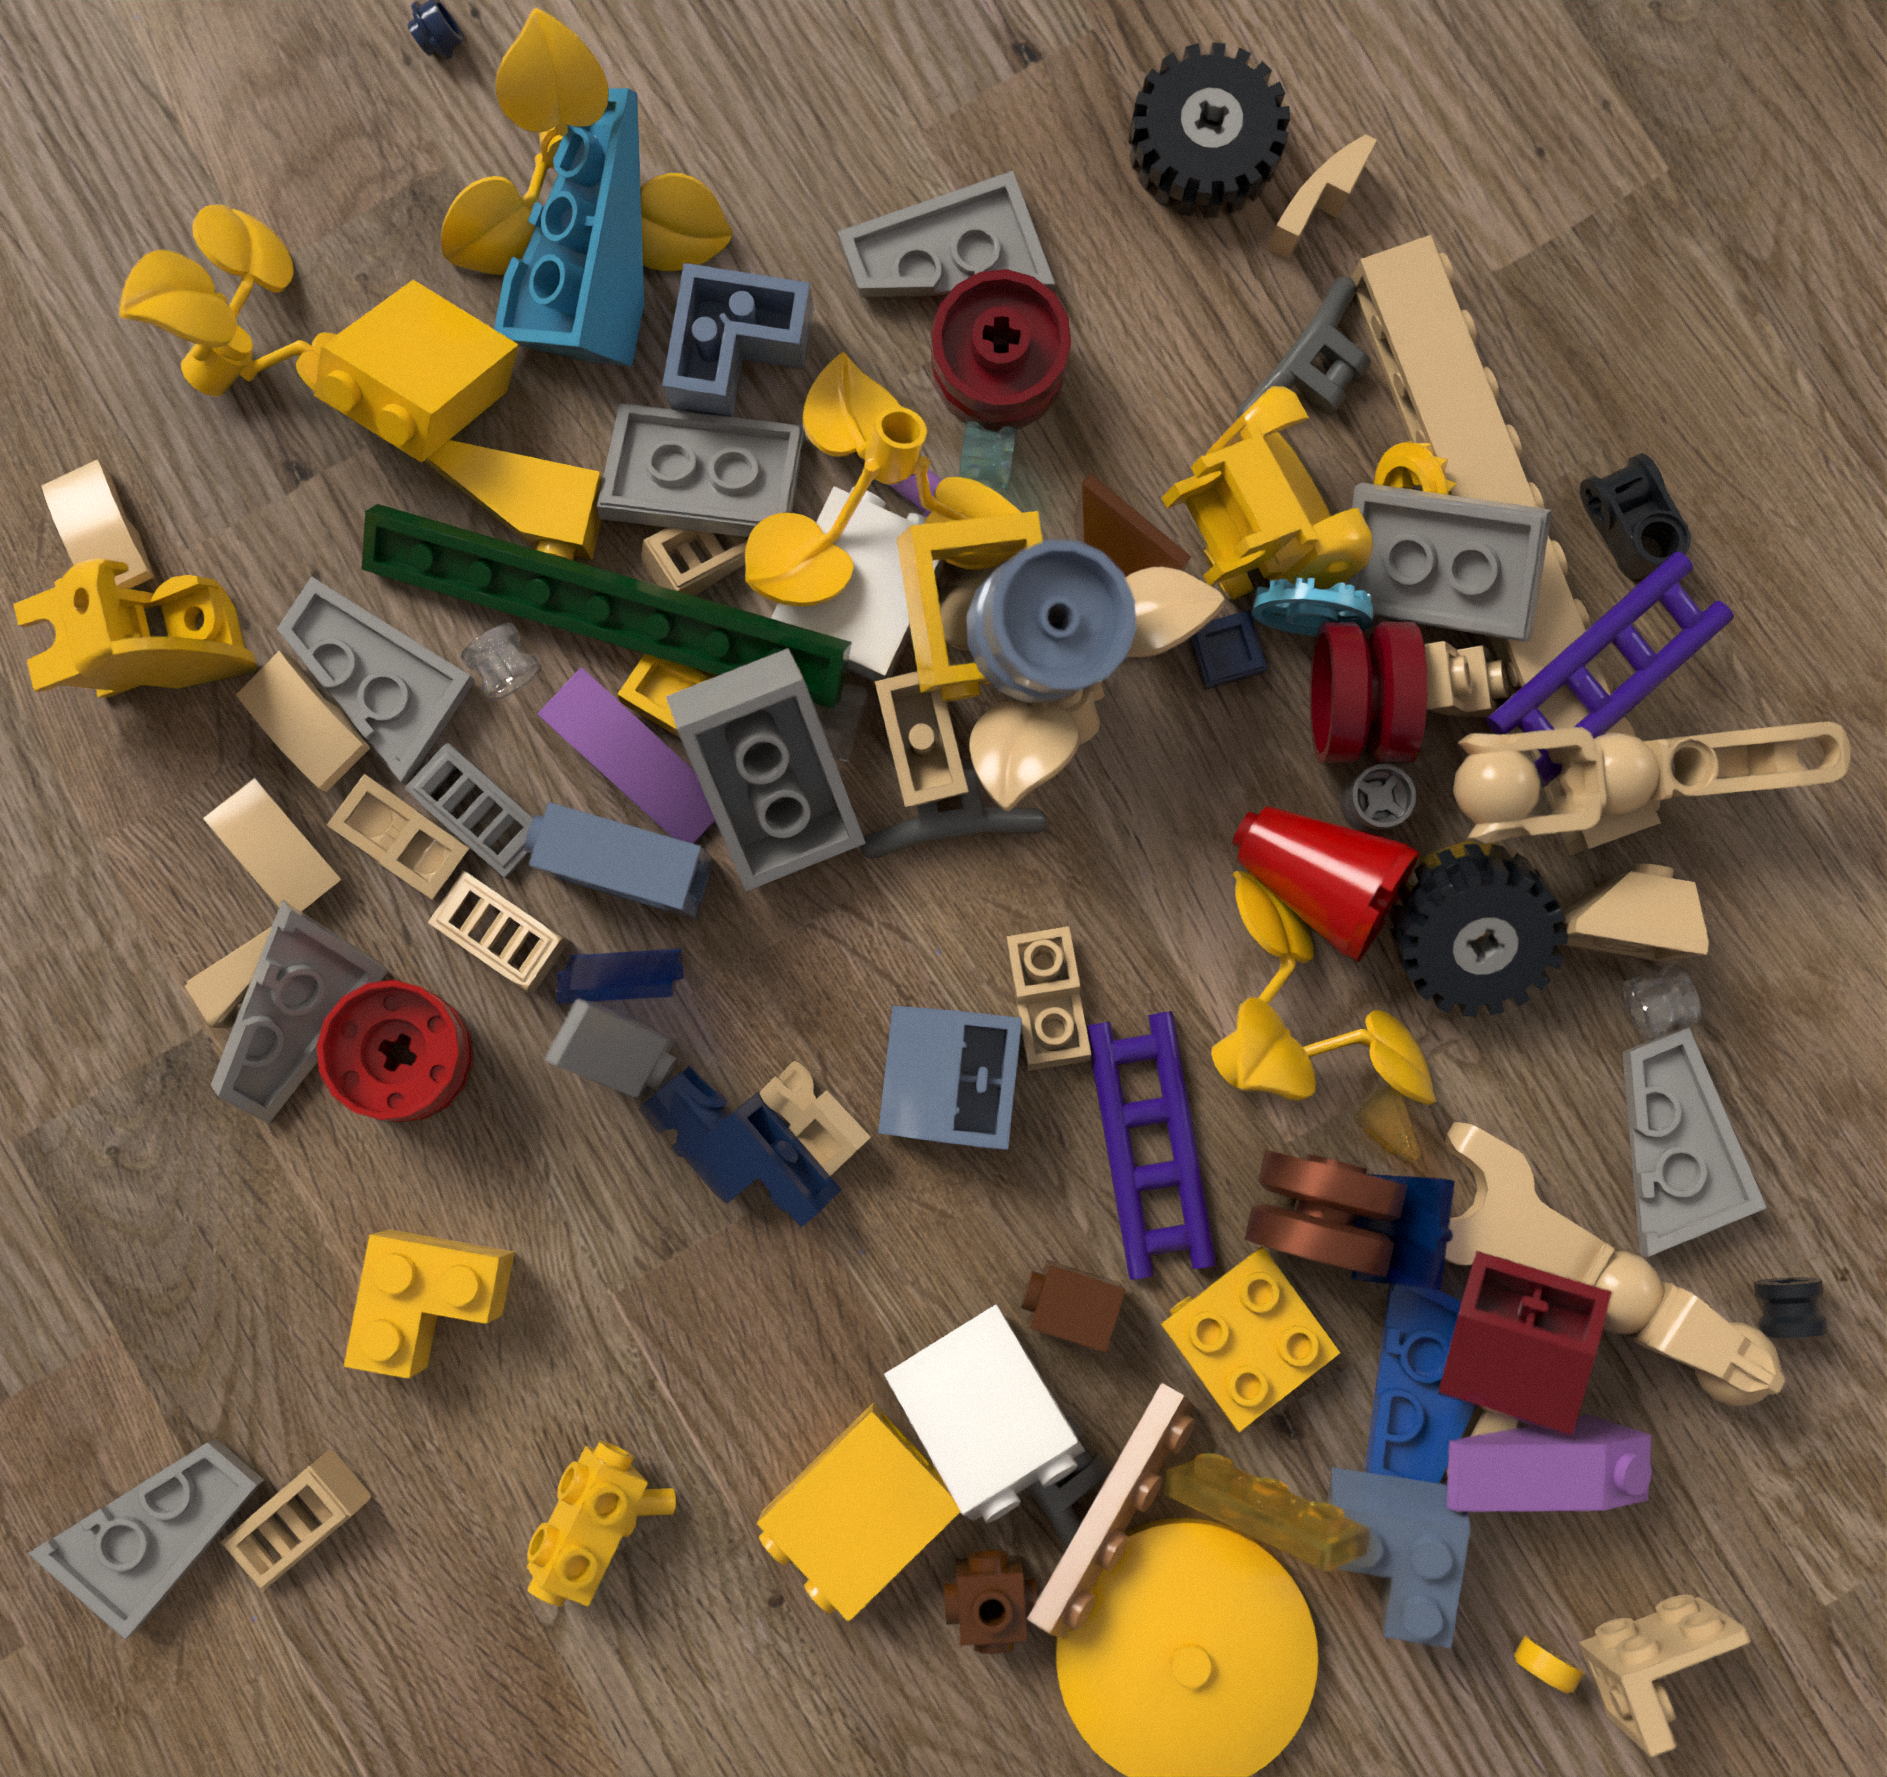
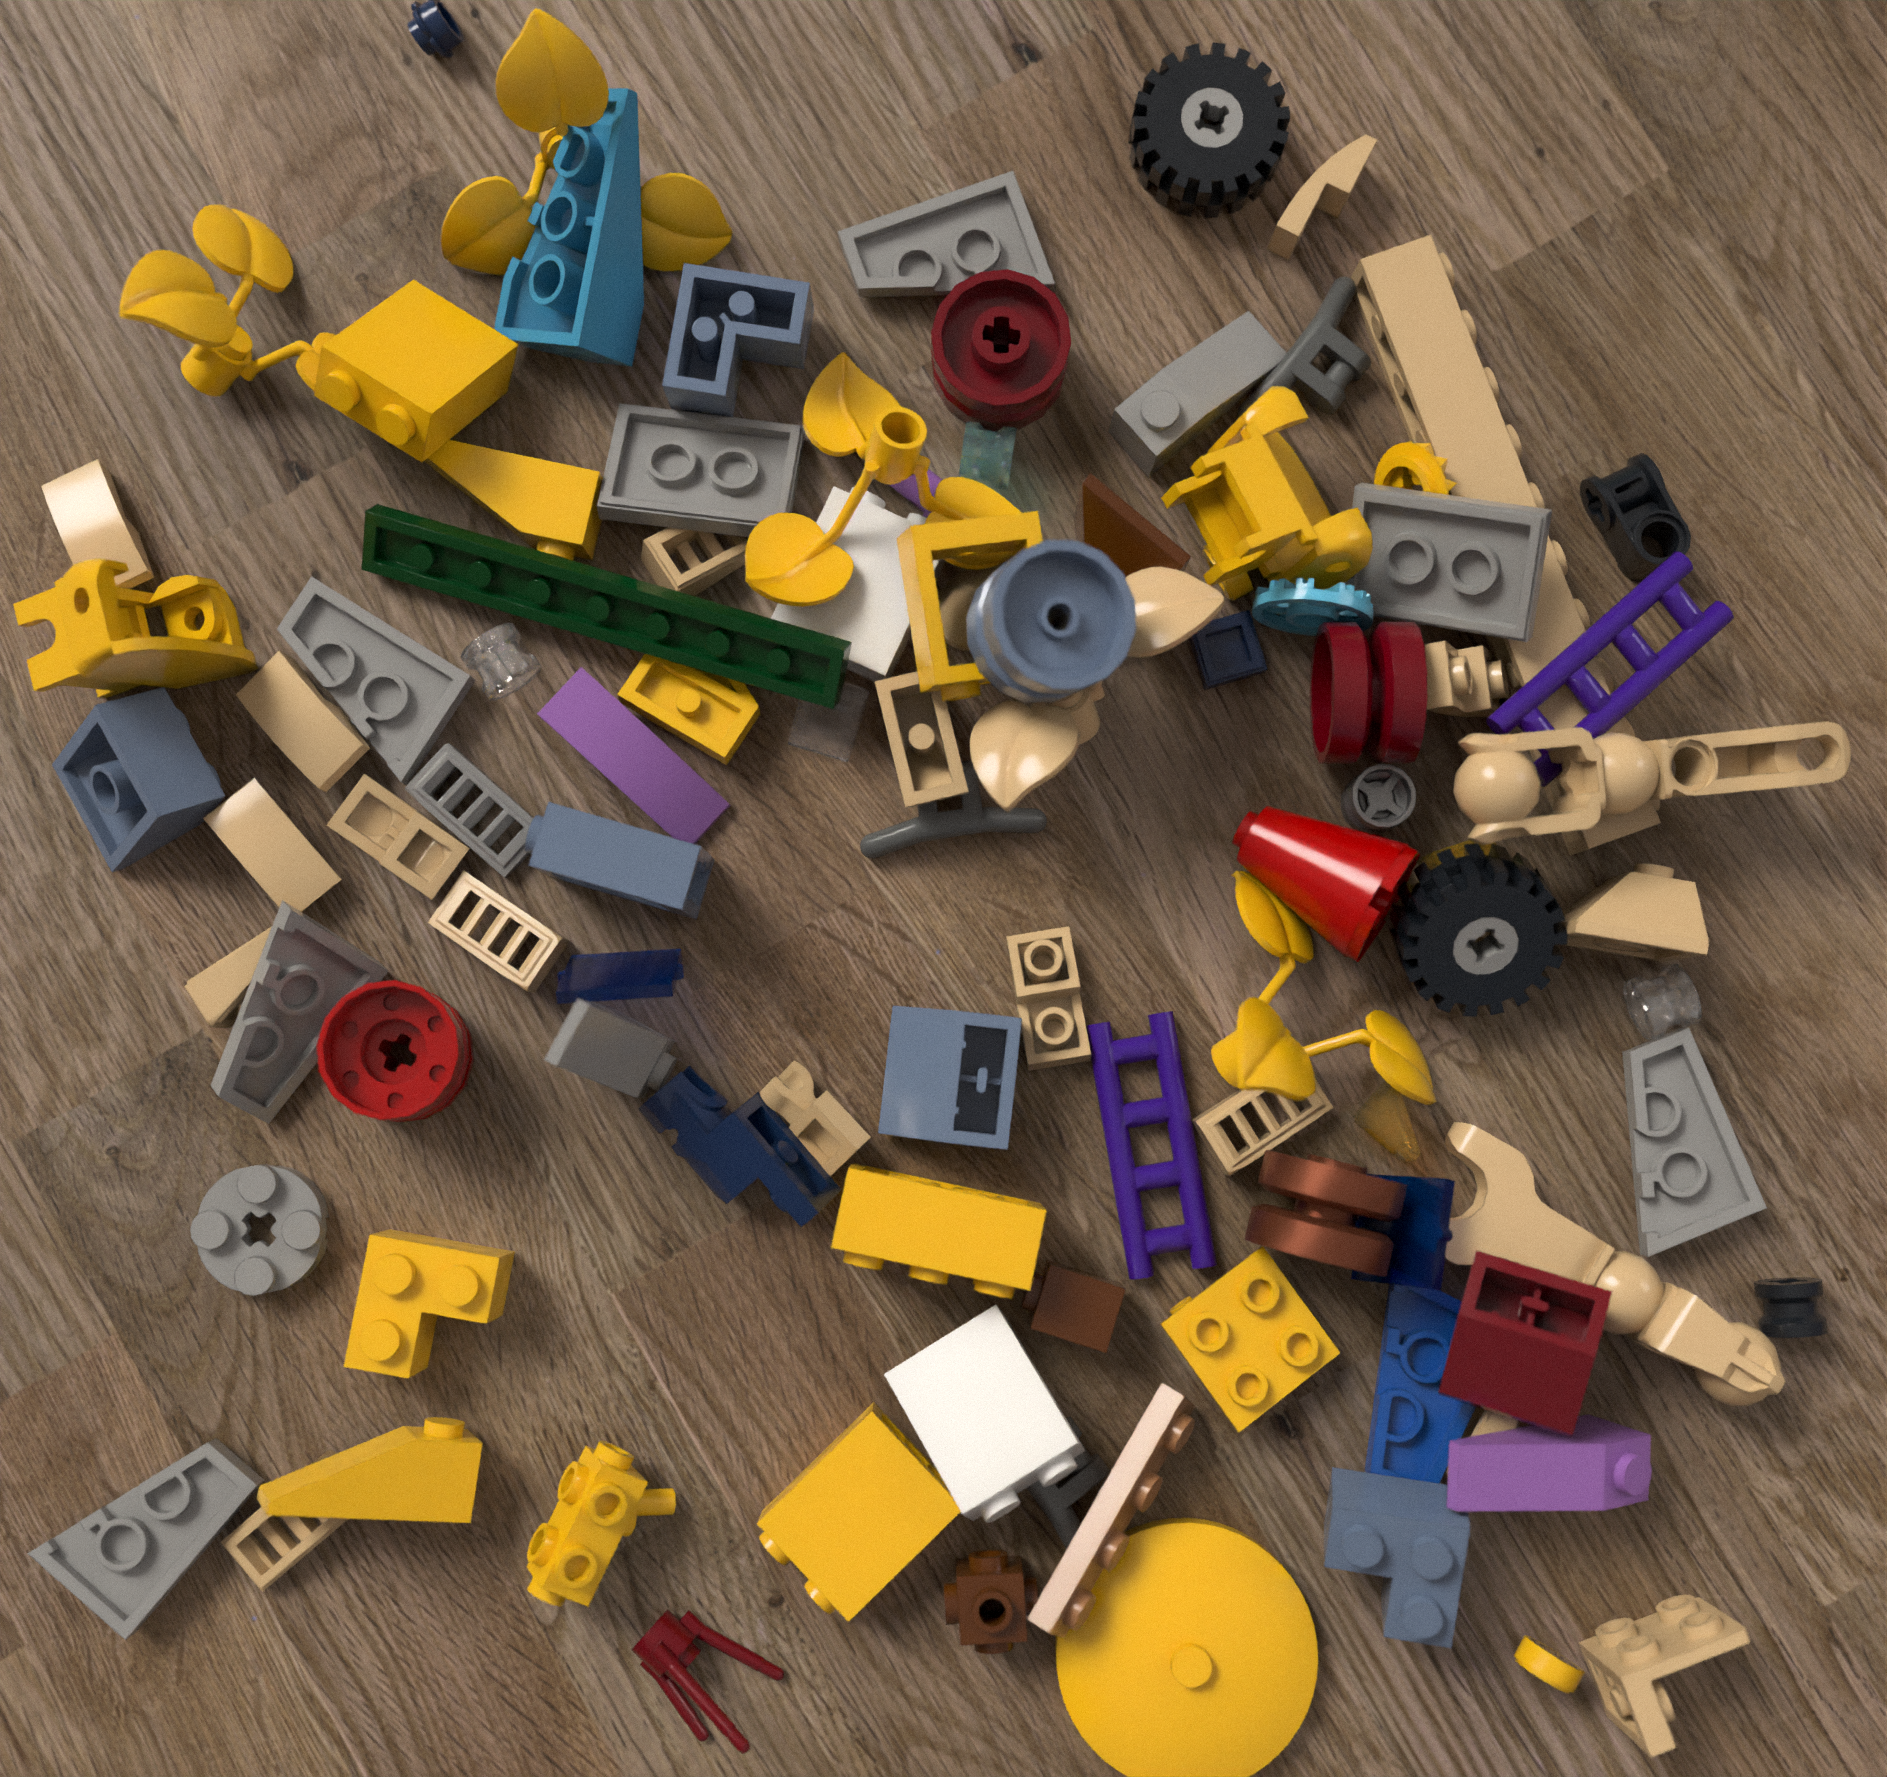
light grey brick [666,648,866,891] -> none
clear yellow plate [1164,1453,1370,1572] -> none
none -> sand blue slope [52,687,225,872]
none -> light grey plate [190,1164,329,1296]
none -> yellow slope [257,1417,483,1523]
none -> dark red plant [631,1609,784,1754]
none -> yellow brick [831,1163,1047,1298]
none -> light grey slope [1108,311,1287,477]
none -> tan slope [1192,1079,1334,1176]

